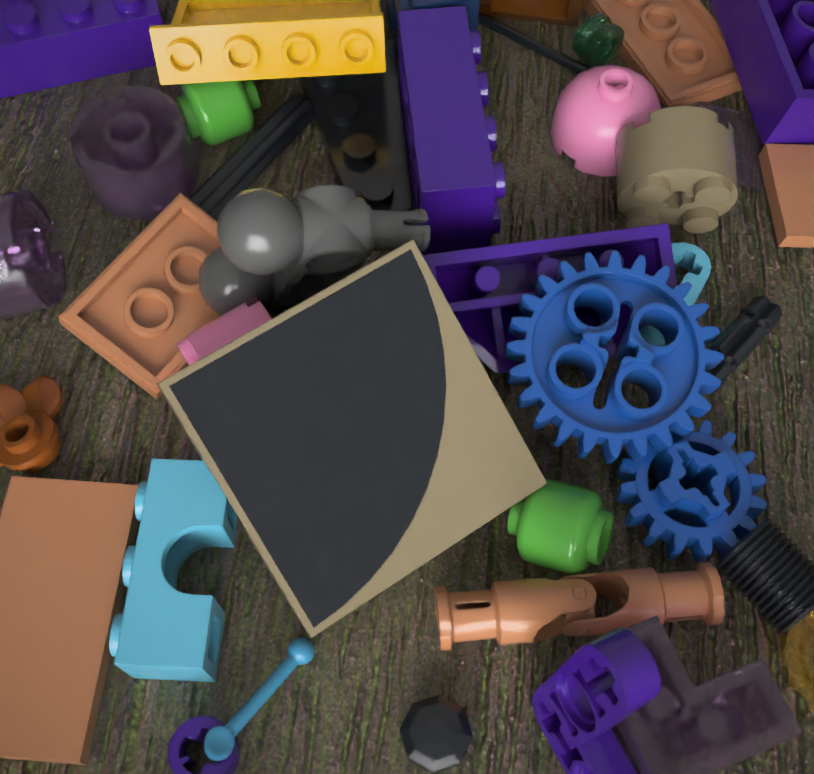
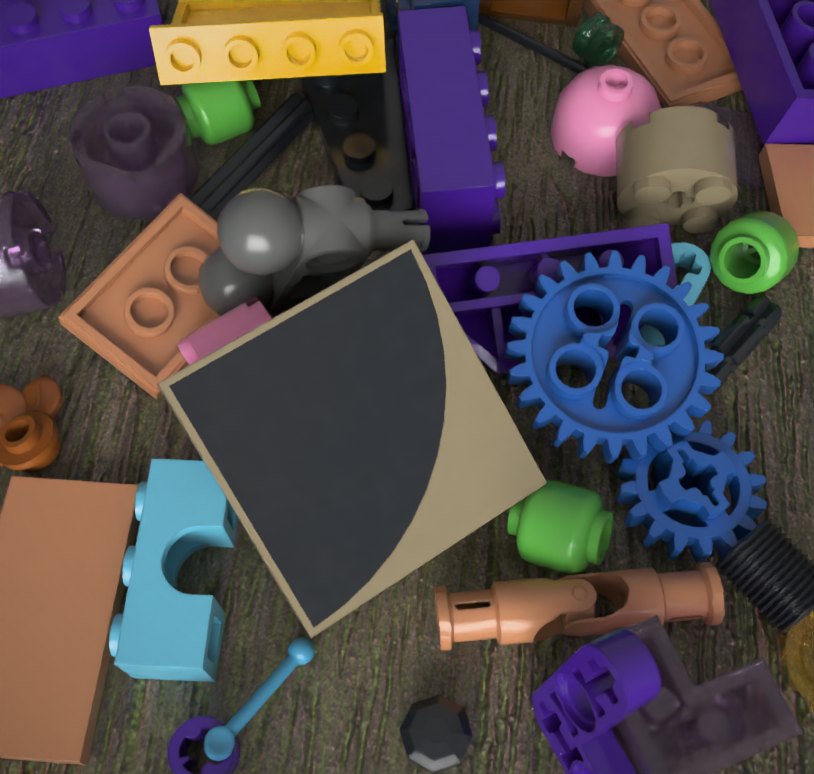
none -> bright green head [710,210,800,294]

